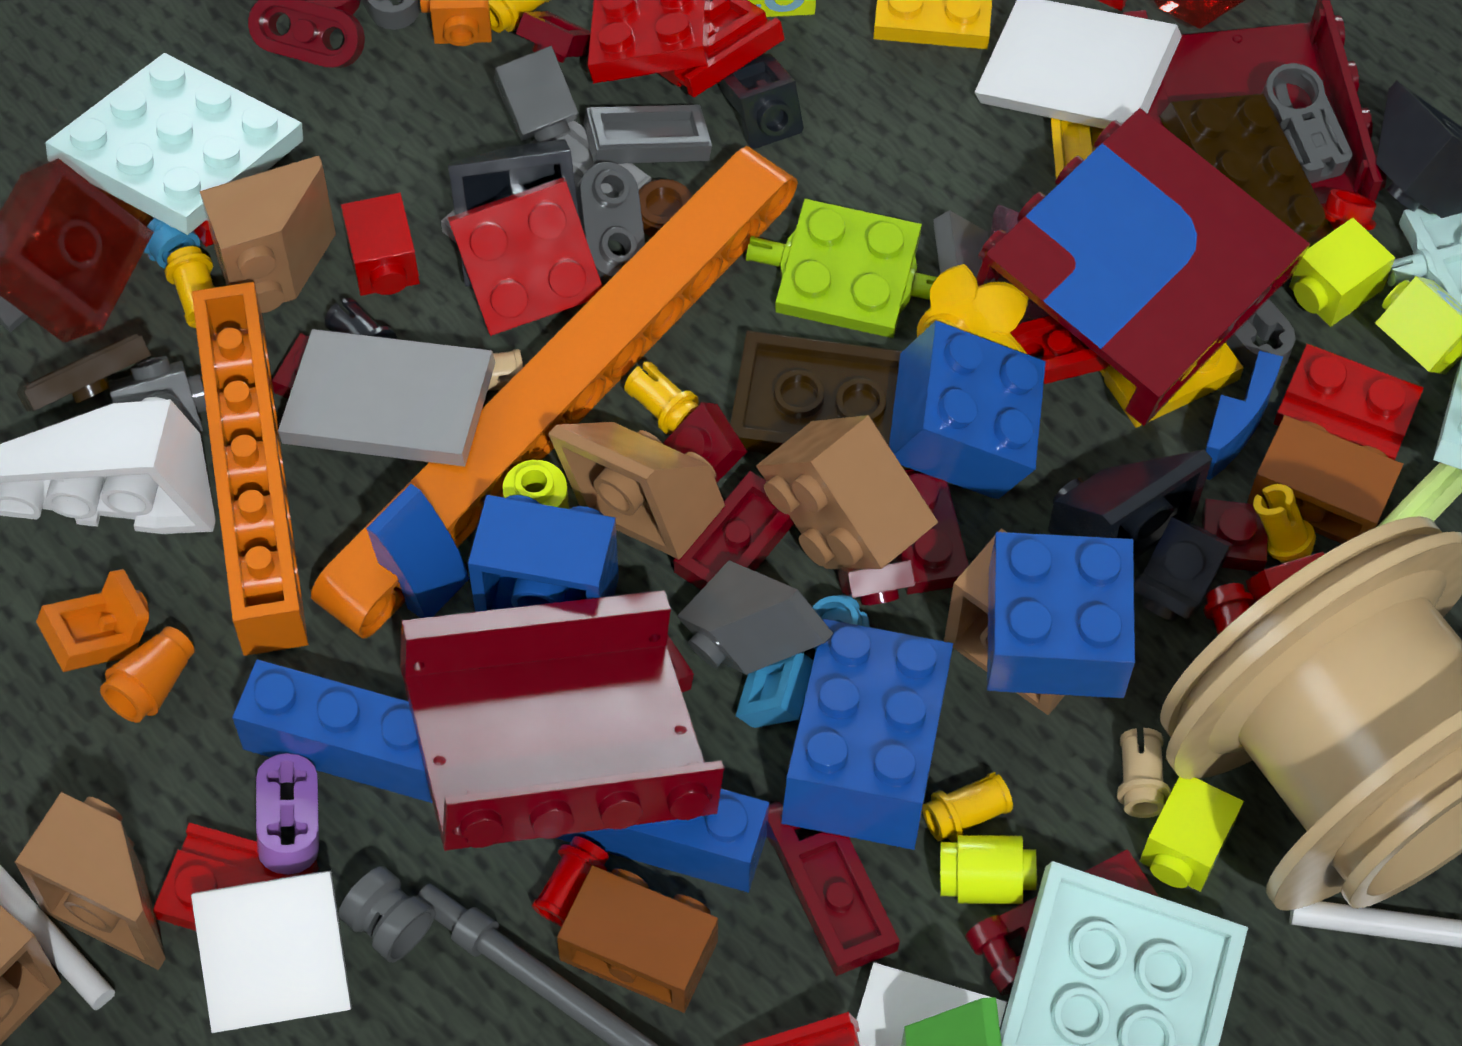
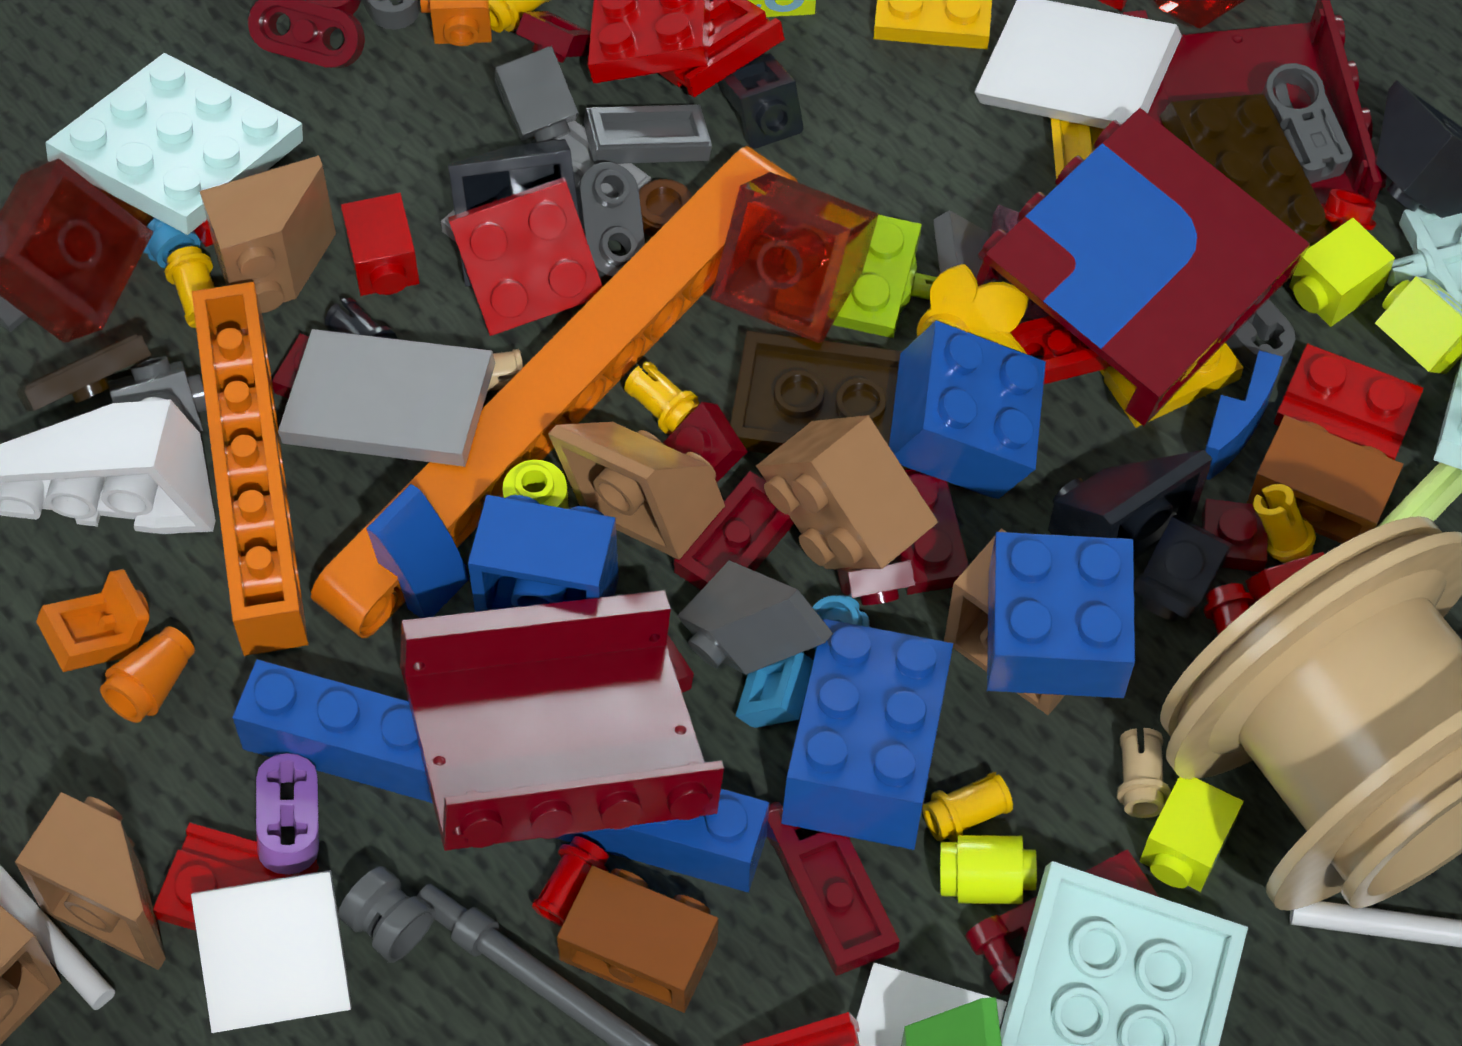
none -> clear red slope [711,172,879,343]

